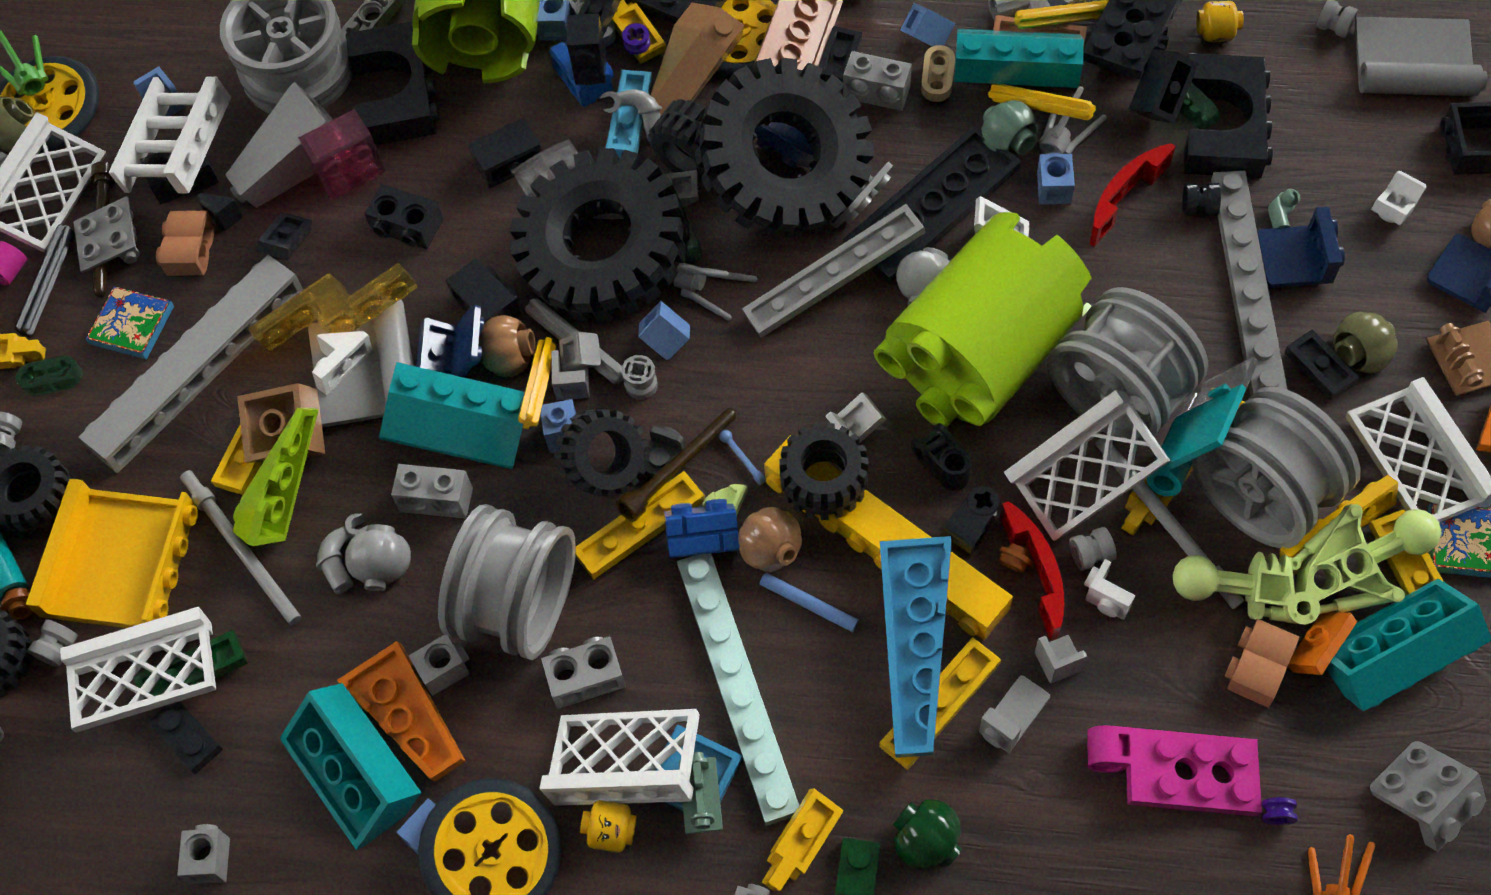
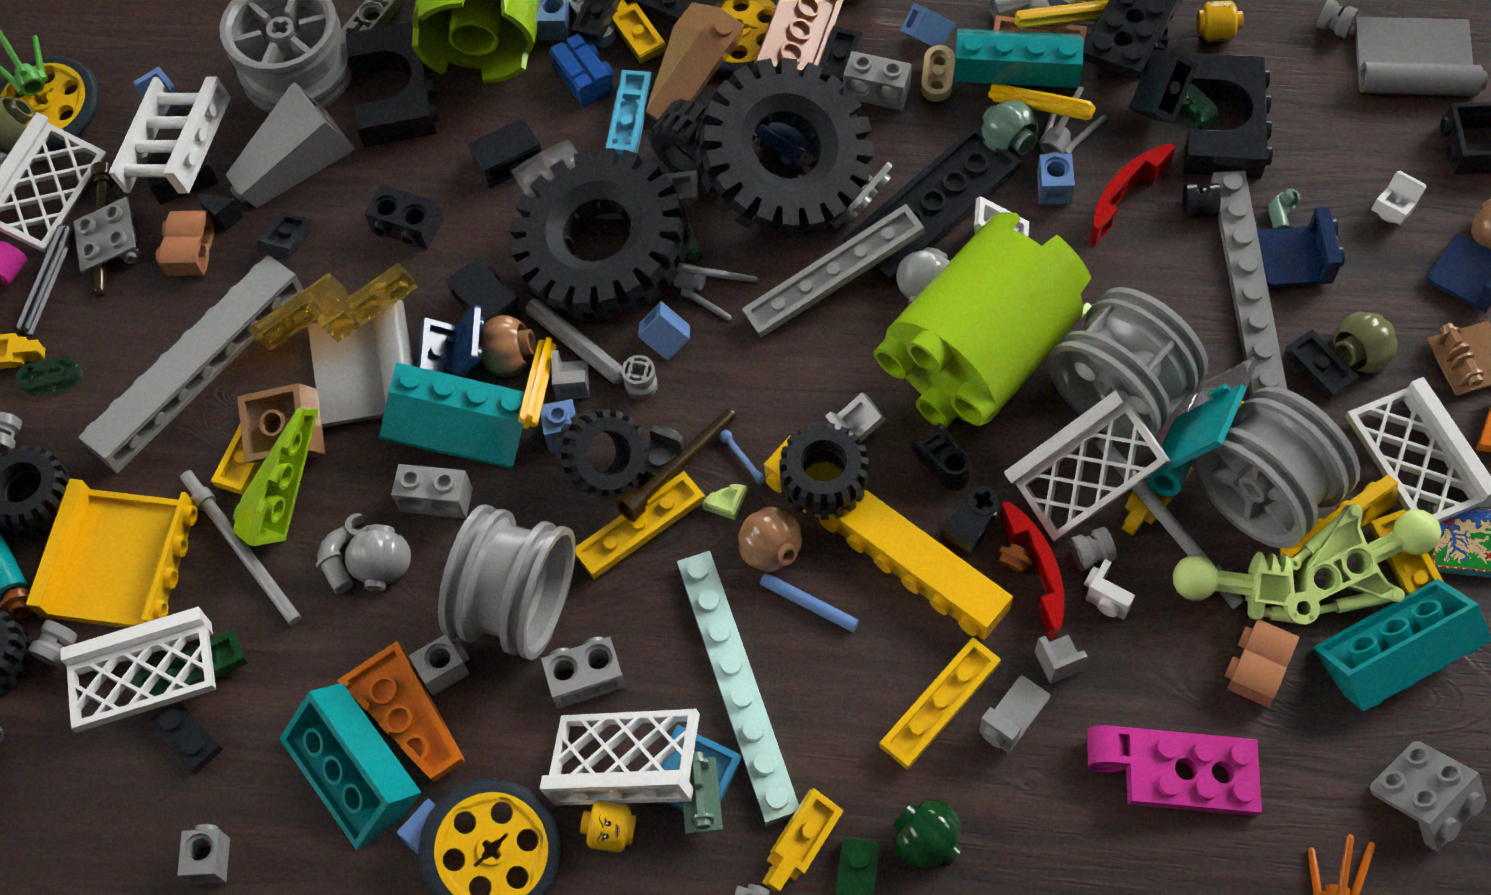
tile [85,286,174,360] -> none
clear pink brick [298,109,385,200] -> none
white slope [312,331,373,395] -> none
light grey slope [559,332,601,372] -> none
black brick [567,14,606,85] -> none
light grey piece [600,89,662,141] -> none
dark purple bush [622,23,650,55] -> none
blue brick [664,499,740,558] -> none
dark azure wing [880,536,951,758] -> none
dark purple bush [1261,797,1298,825] -> none
orange plate [1288,612,1357,675] -> none

